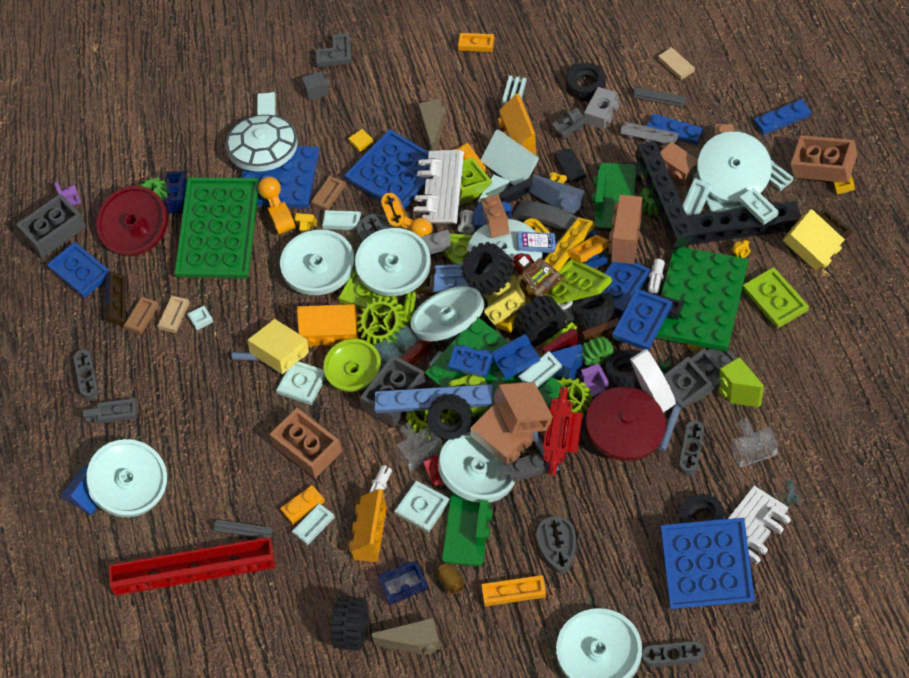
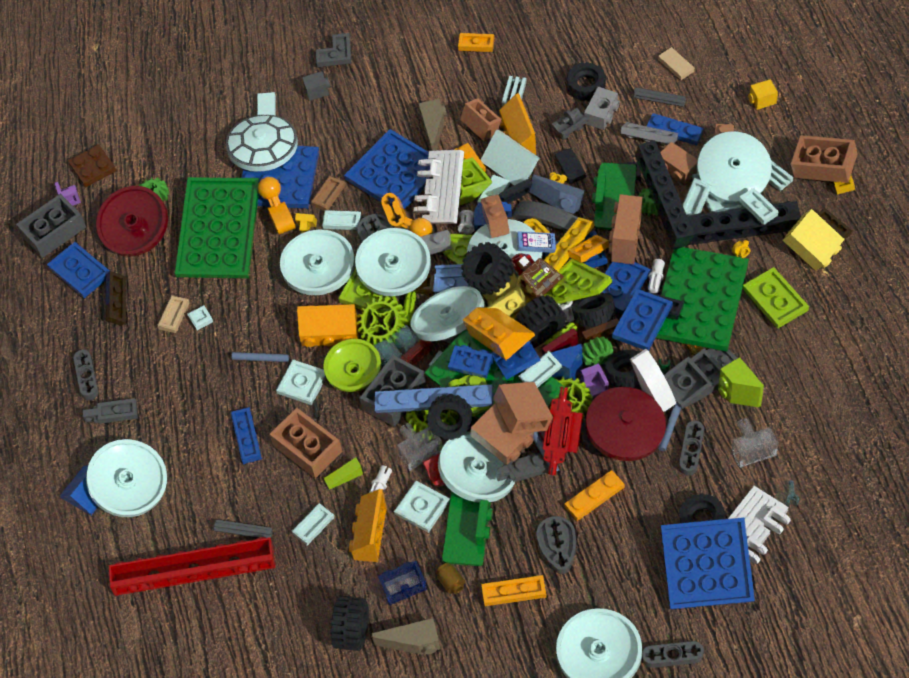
medium nougat tile [124,296,159,335] -> none
clear blue window [164,171,187,214] -> none
light yellow brick [248,319,309,374] -> none
light orange plate [280,485,325,525] -> none
yellow tile [348,129,374,152] -> none
blue plate [754,99,811,135] -> none
none -> reddish brown plate [68,144,116,188]
none -> blue tile [231,407,262,464]
none -> lime piece [324,458,363,490]
none -> nougat brick [460,98,501,141]
none -> light orange slope [463,307,535,360]
none -> light orange plate [564,470,625,521]
none -> yellow brick [748,79,778,110]

